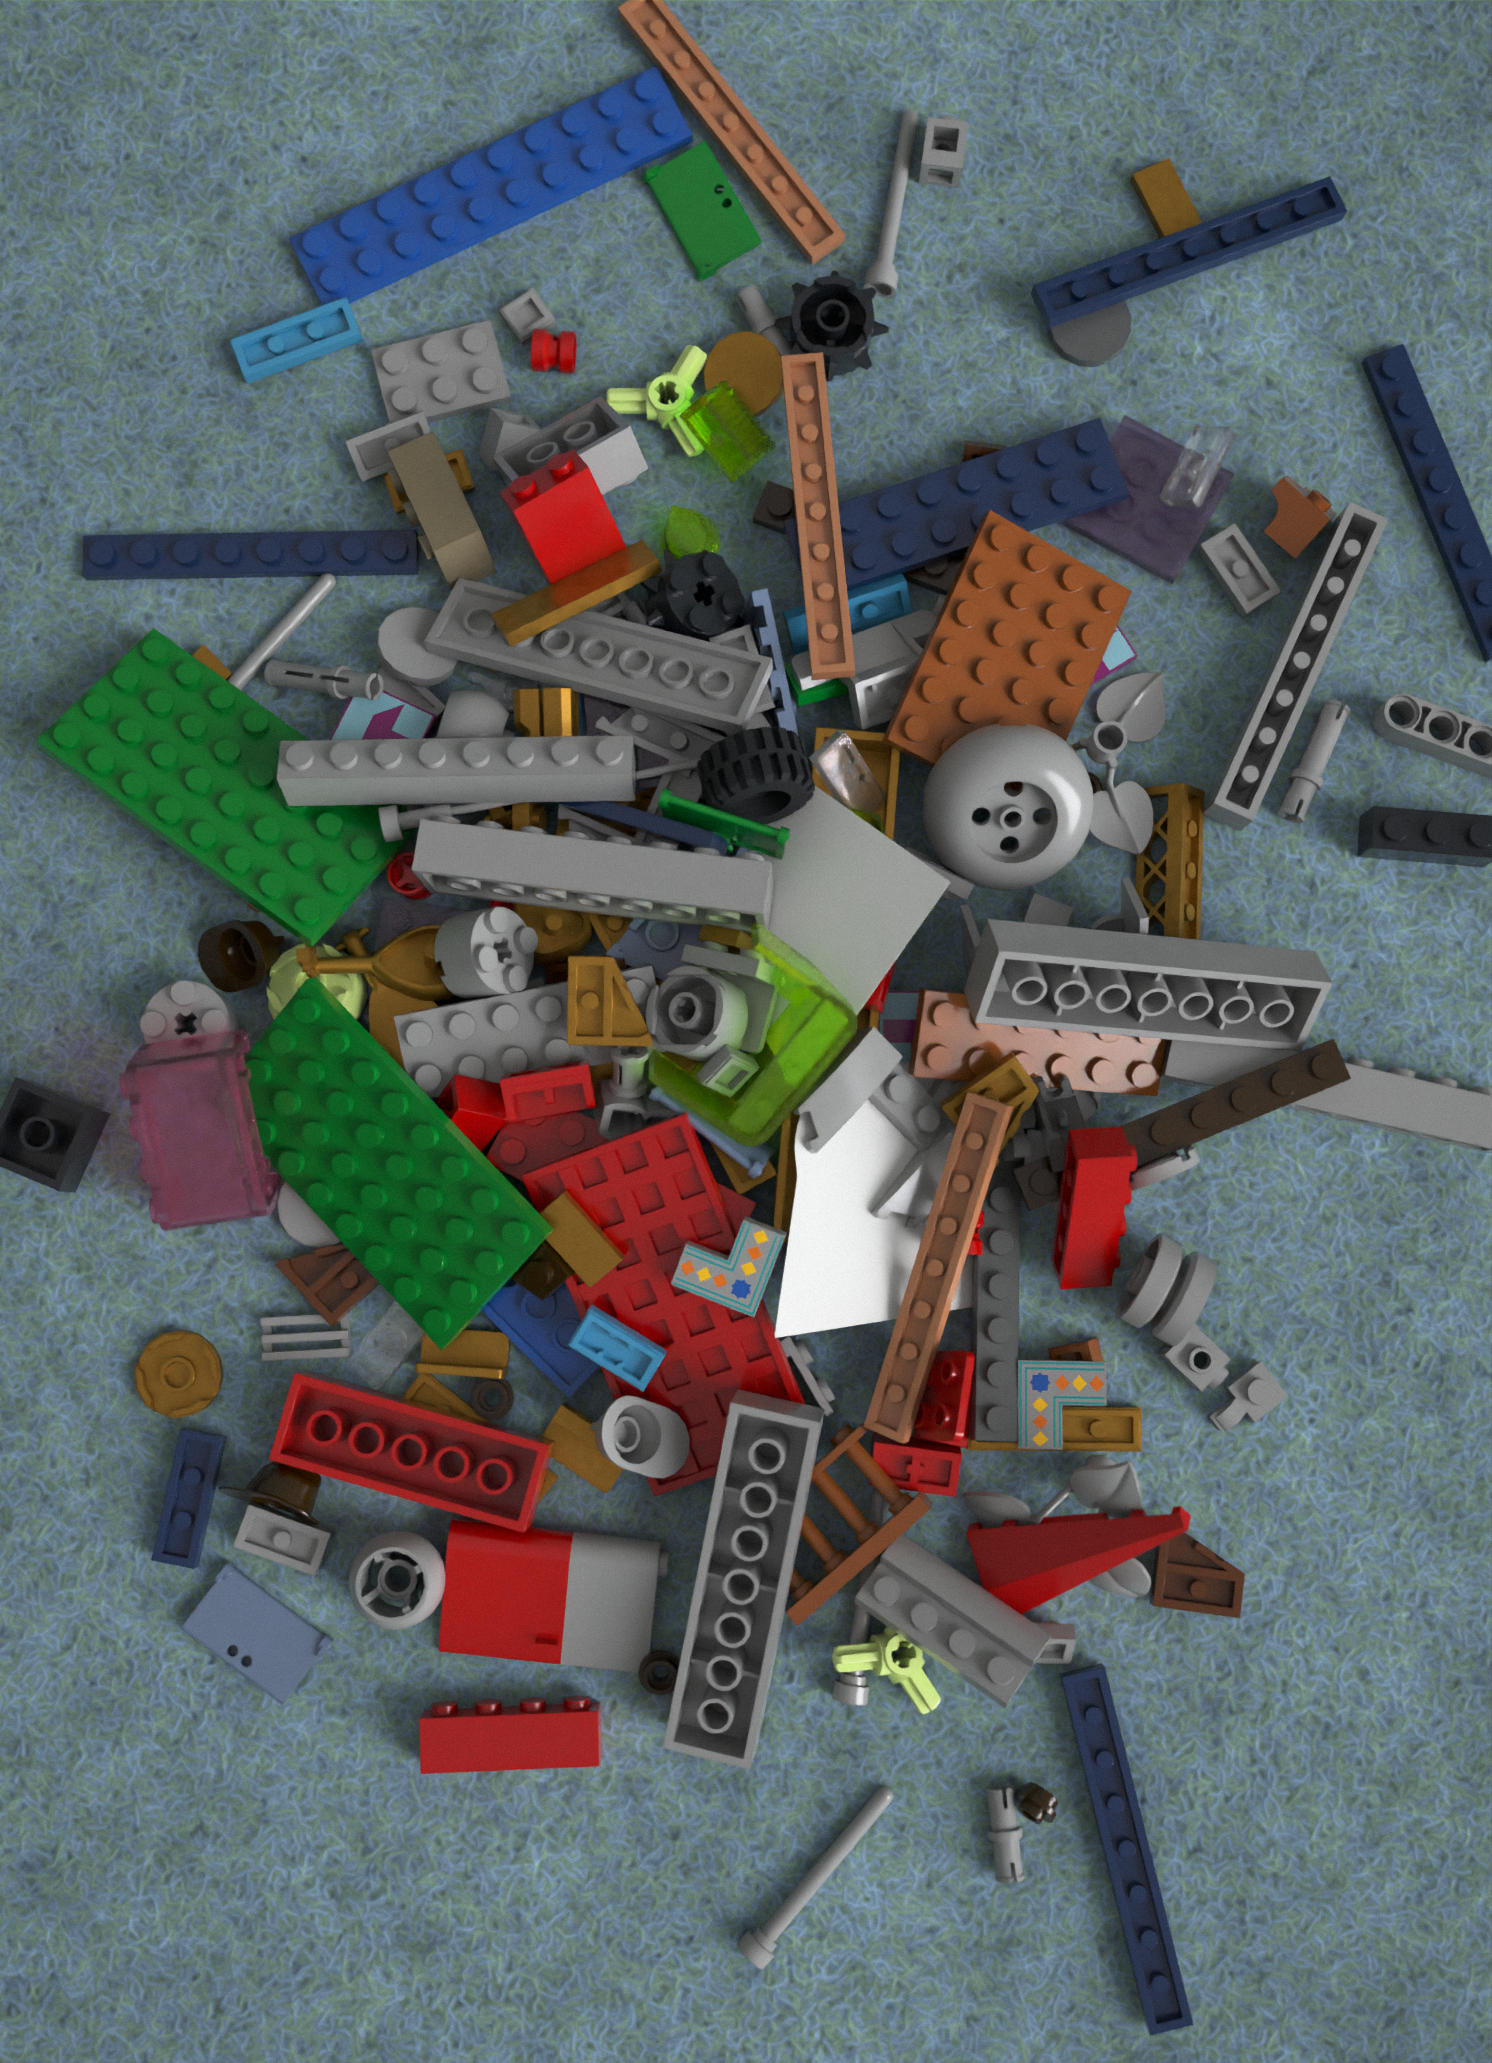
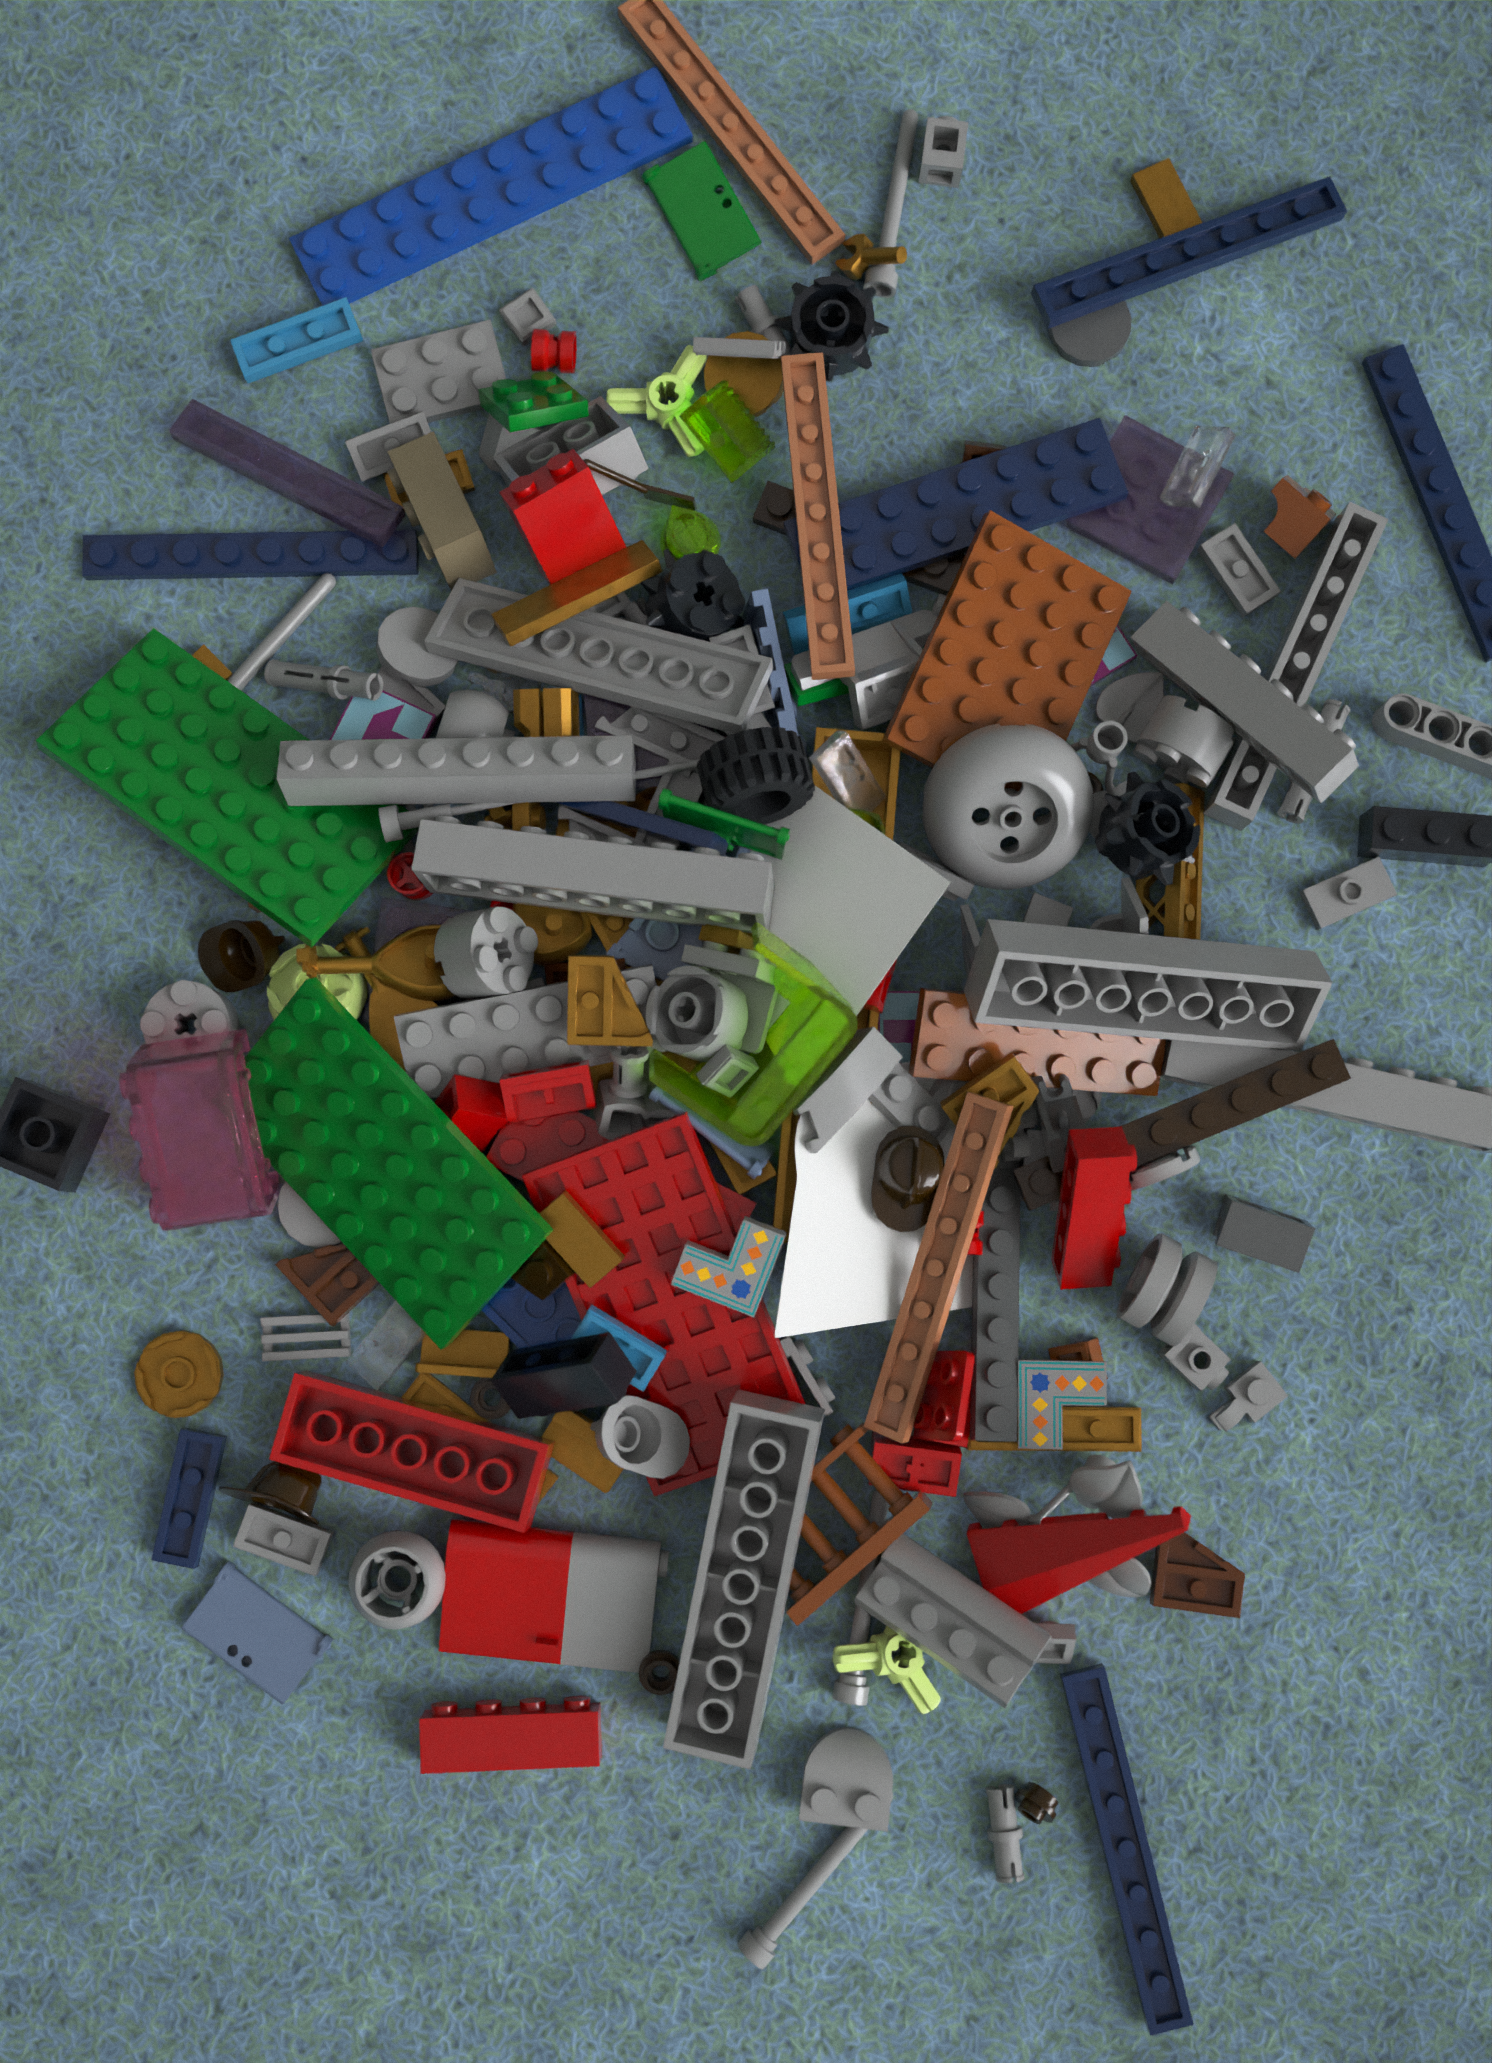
none -> clear purple plate [169,399,405,548]
none -> green plate [478,371,589,433]
none -> black brick [490,1332,637,1419]
none -> dark brown piece [583,459,697,512]
none -> light grey tile [693,337,786,359]
none -> light grey slope [799,1727,893,1832]
none -> pearl gold bar [835,233,907,280]
none -> dark brown piece [871,1126,945,1232]
none -> black brick [1095,771,1200,886]
none -> light grey brick [1130,600,1359,804]
none -> light grey brick [1133,695,1237,788]
none -> dark grey hinge [1213,1194,1315,1273]
none -> light grey plate [1299,857,1397,930]

